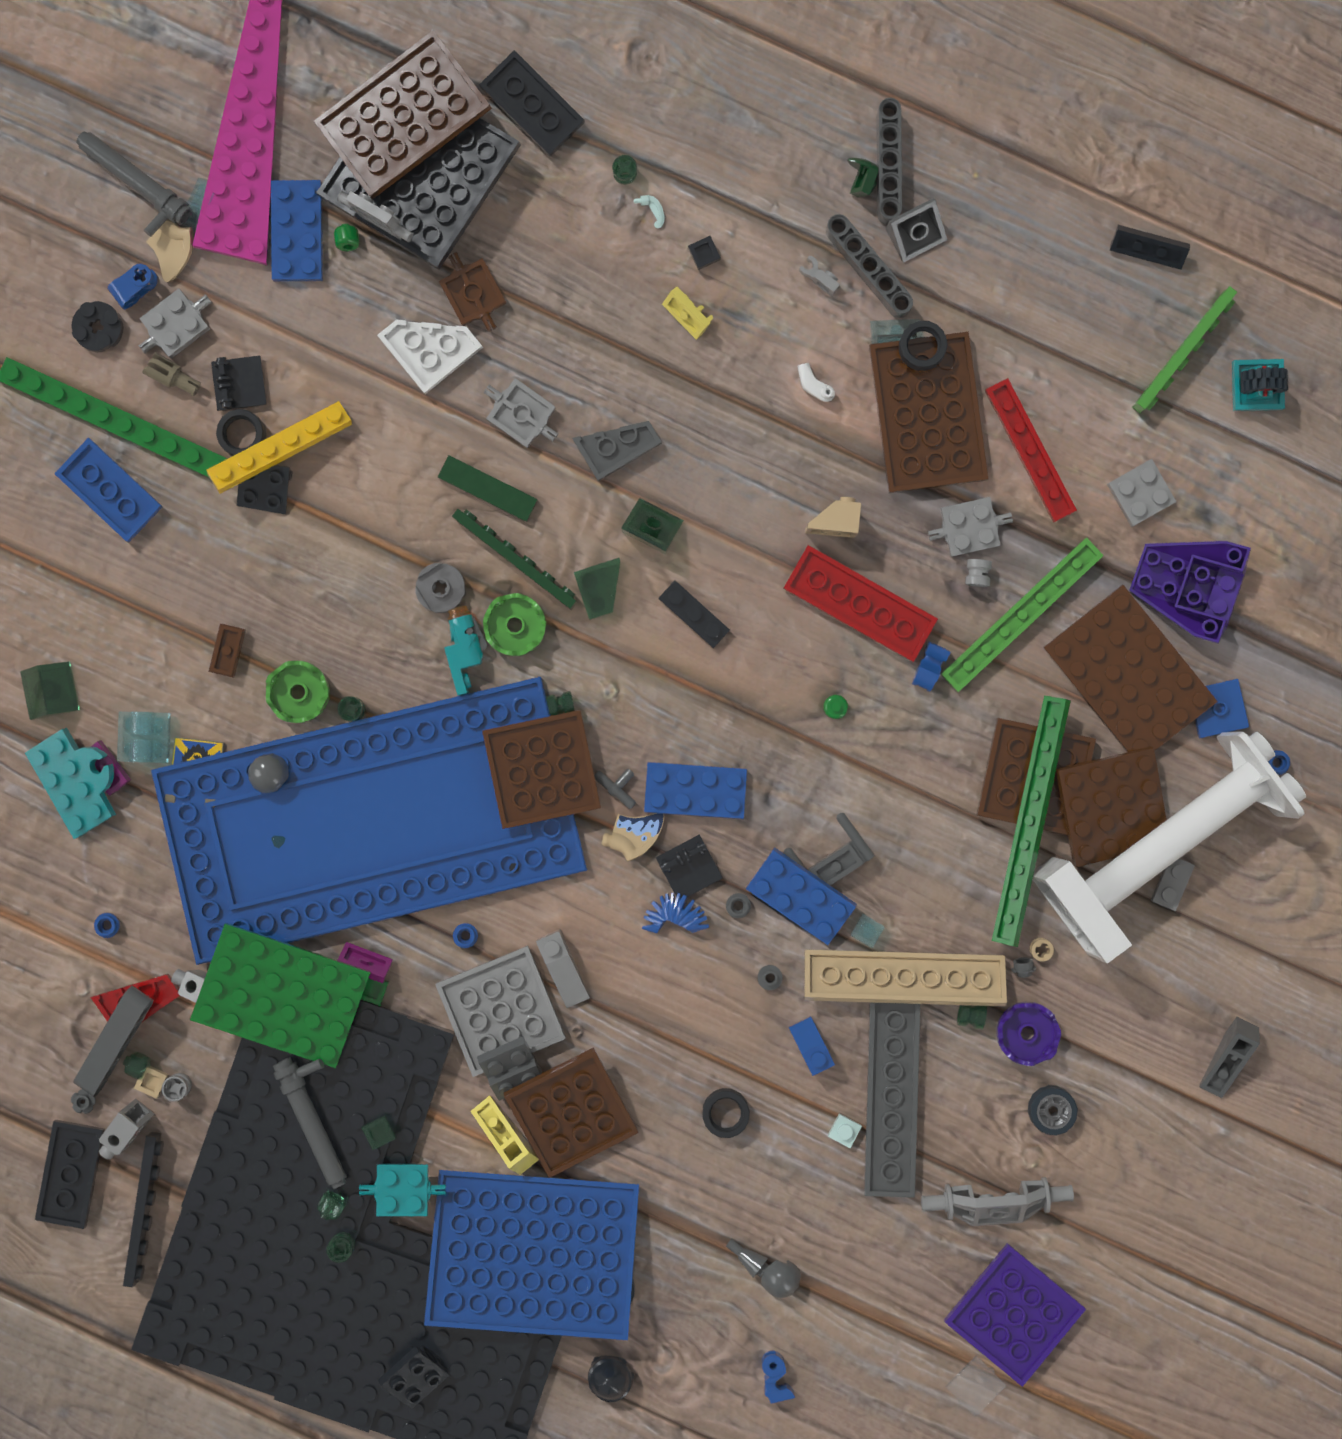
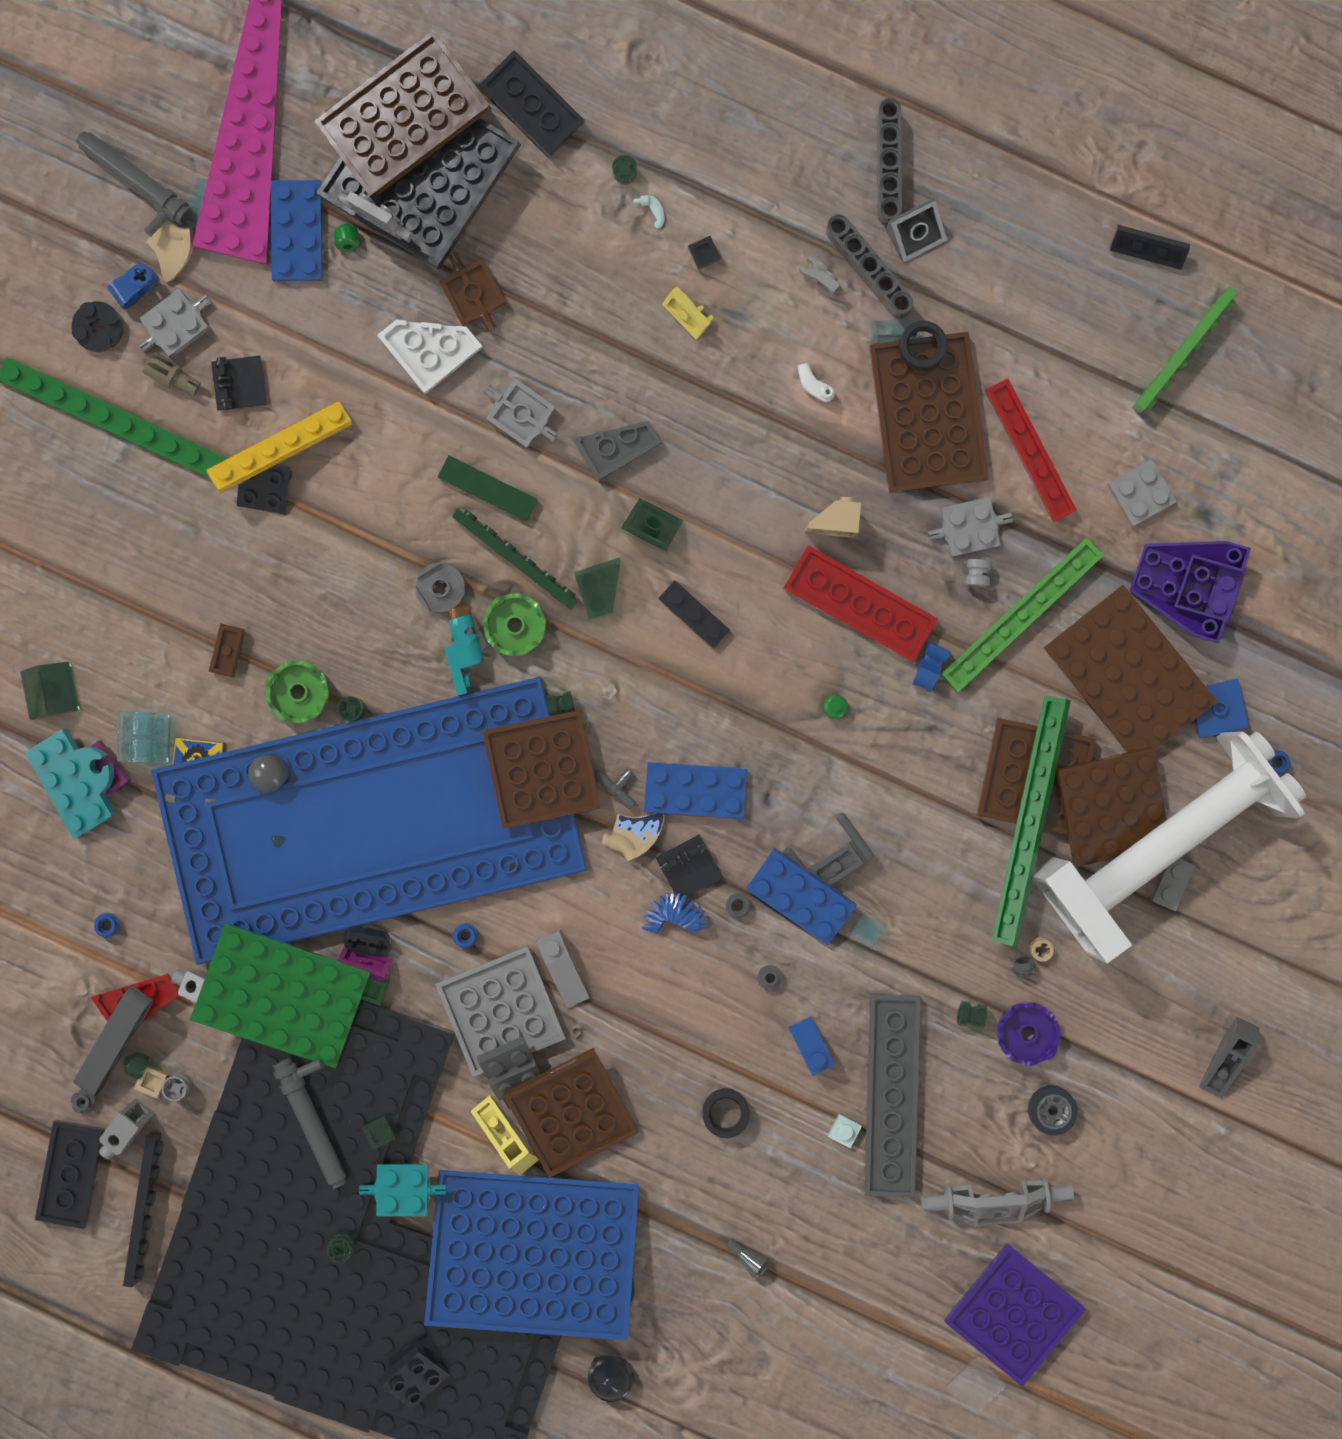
blue plate [54,437,163,543] -> none
black tyre [216,409,266,456] -> none
clear green piece [317,1191,346,1220] -> none
dark grey hair [761,1260,801,1299] -> none
blue leg [762,1350,795,1404] -> none
tan plate [804,950,1007,1006] -> none
dark green plate [847,158,879,198] -> none
plate [1232,359,1288,411] -> none
none -> black beam [344,926,391,956]

